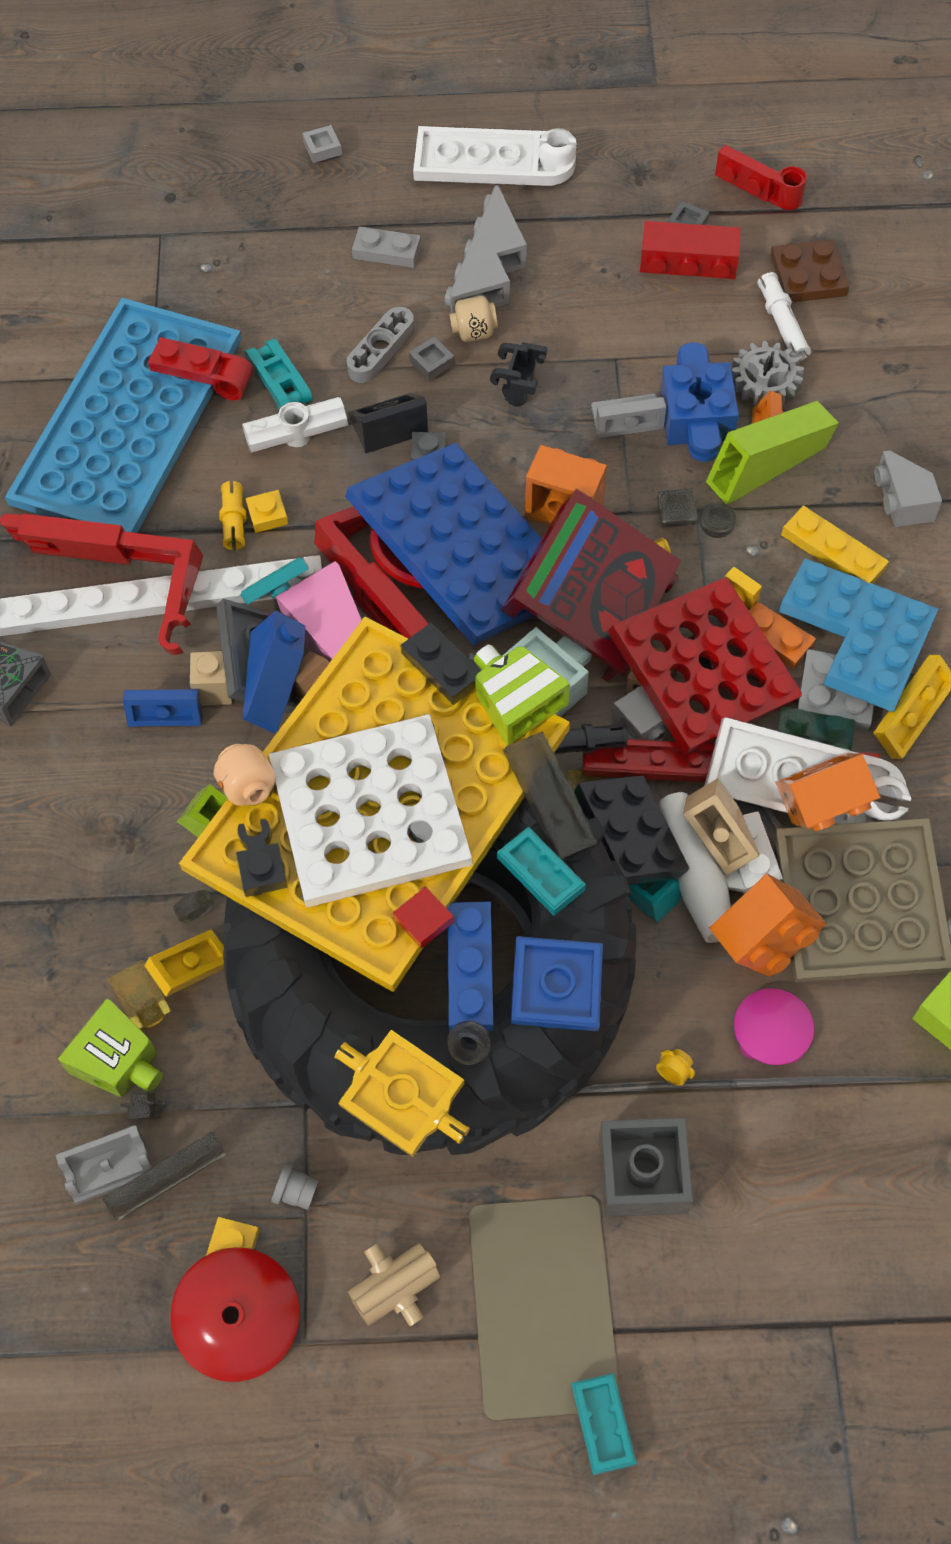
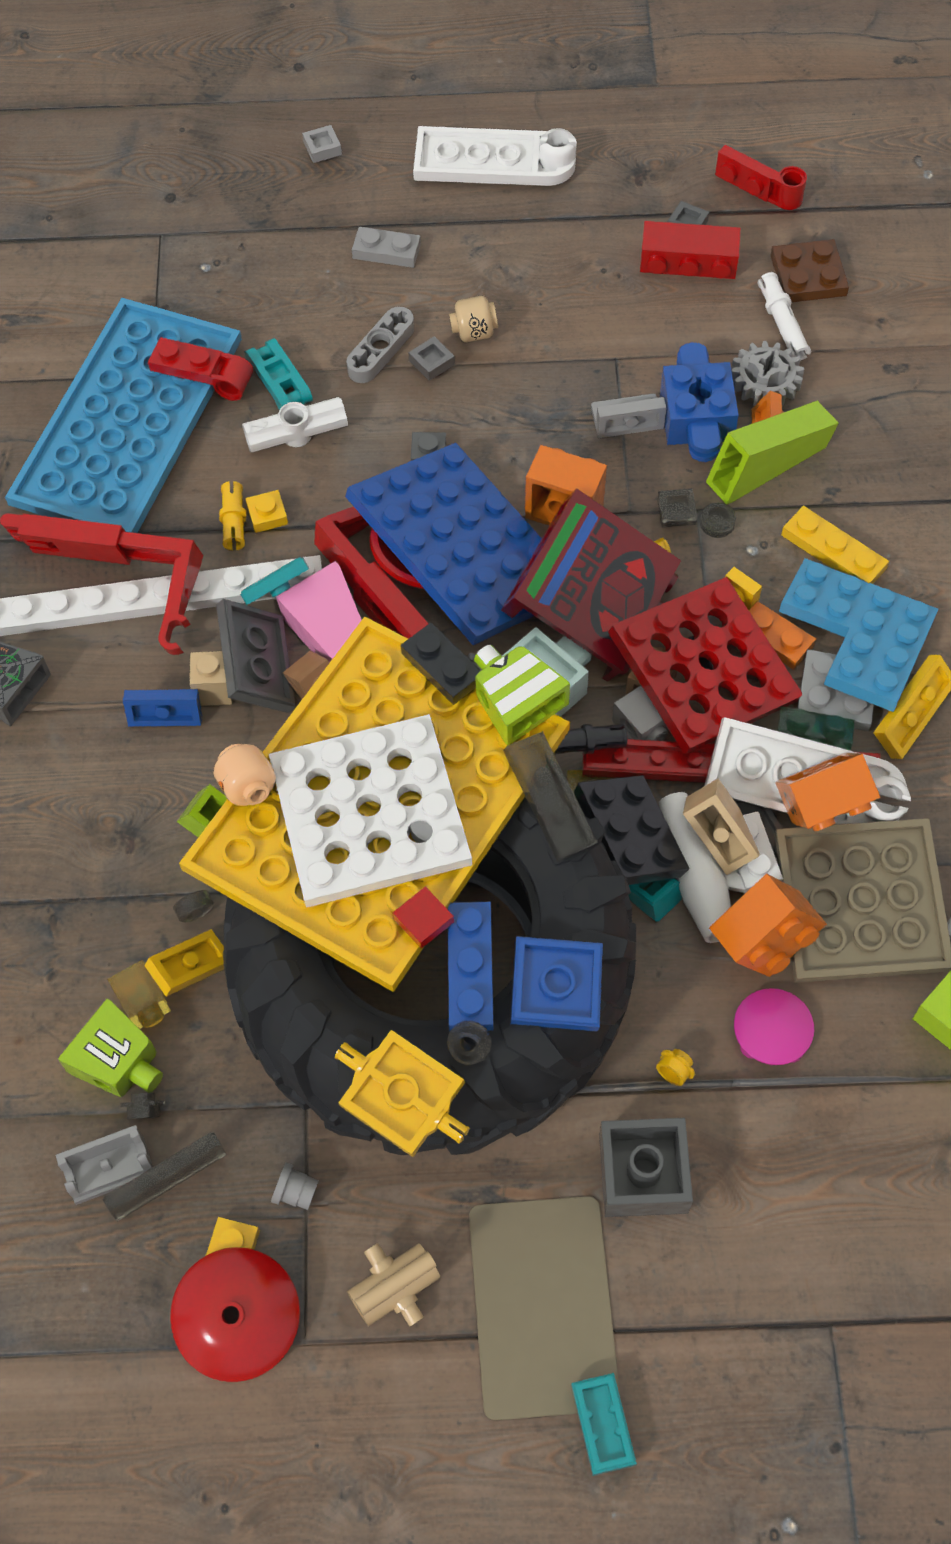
black plate [236,819,288,897] -> none
blue slope [243,610,306,733] -> none
black slope [348,393,428,454] -> none
light grey slope [445,185,527,313] -> none
black piece [490,342,547,407] -> none
teal plate [497,827,586,916] -> none
light grey slope [874,450,942,527] -> none

